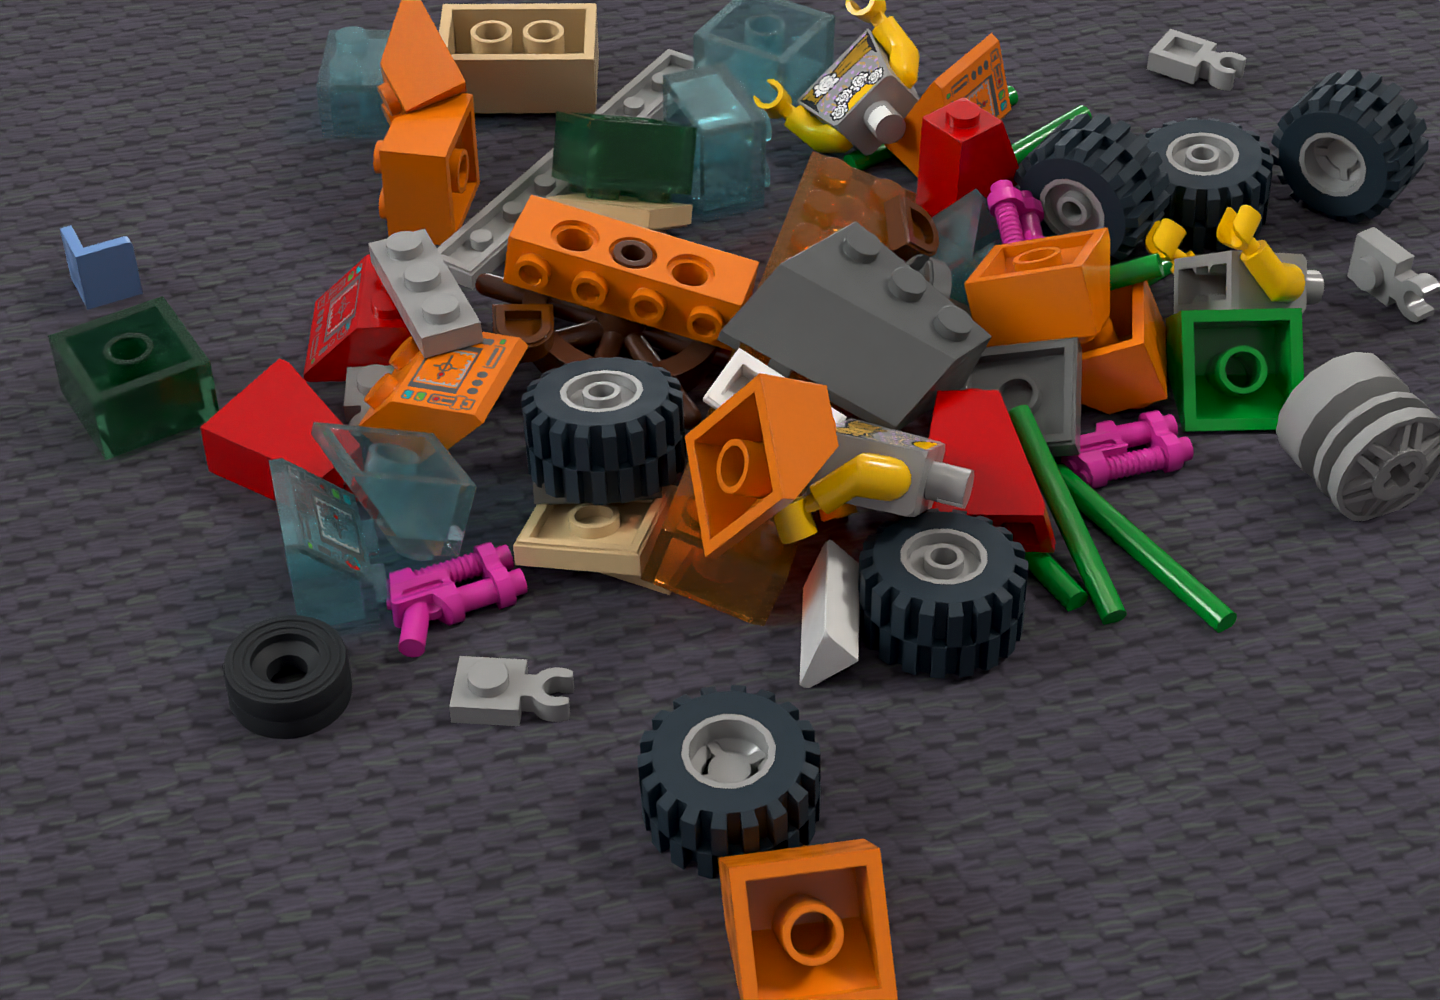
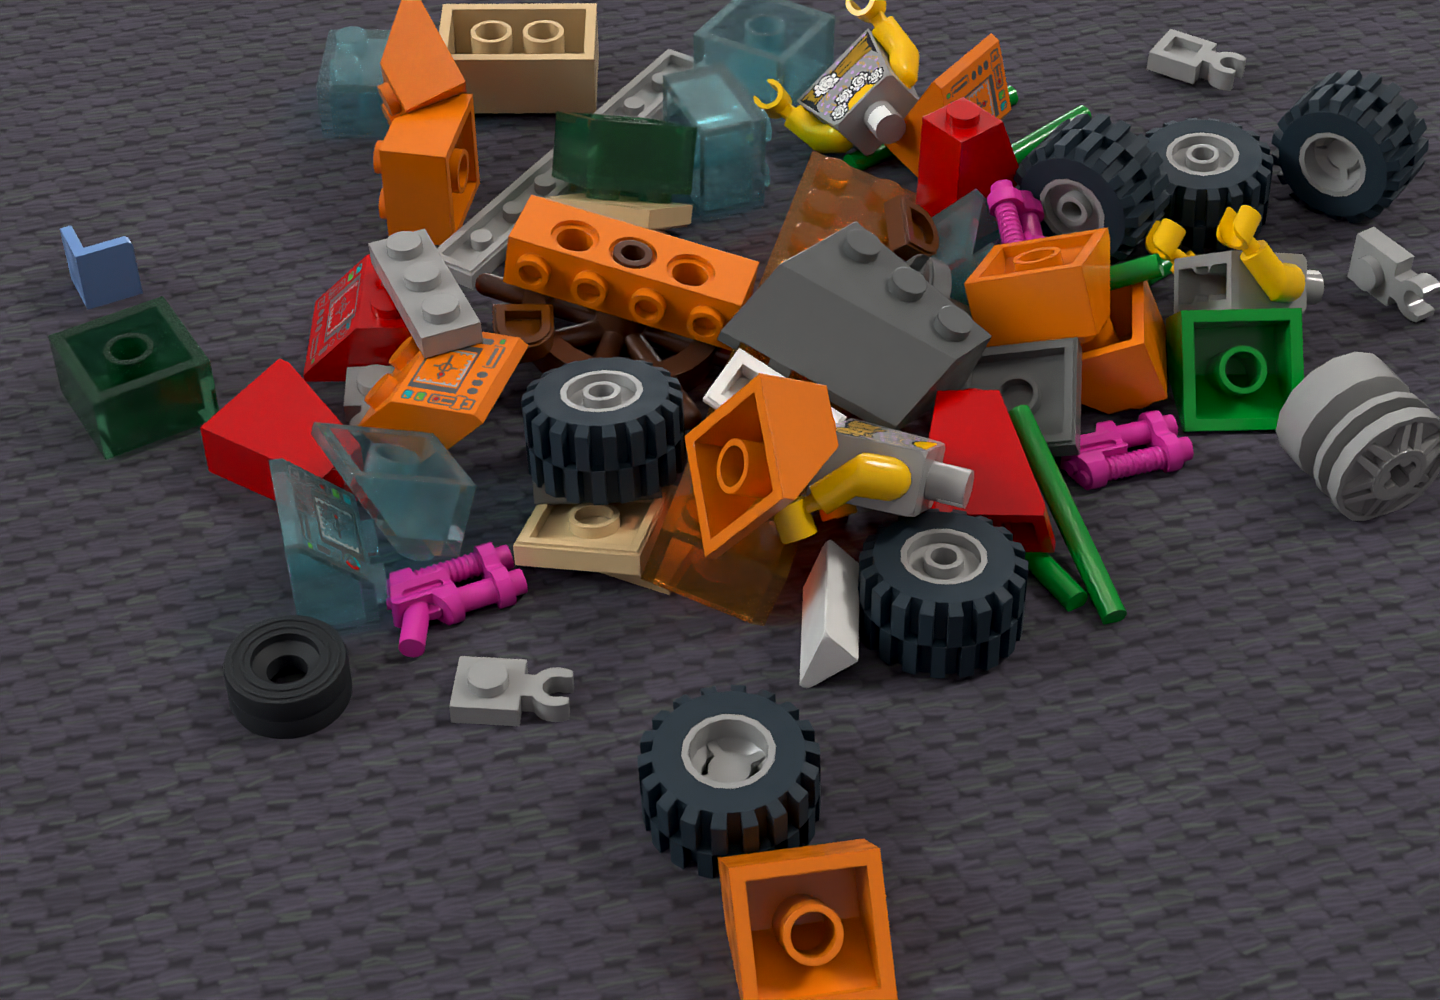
green bar [1057,463,1237,633] -> none

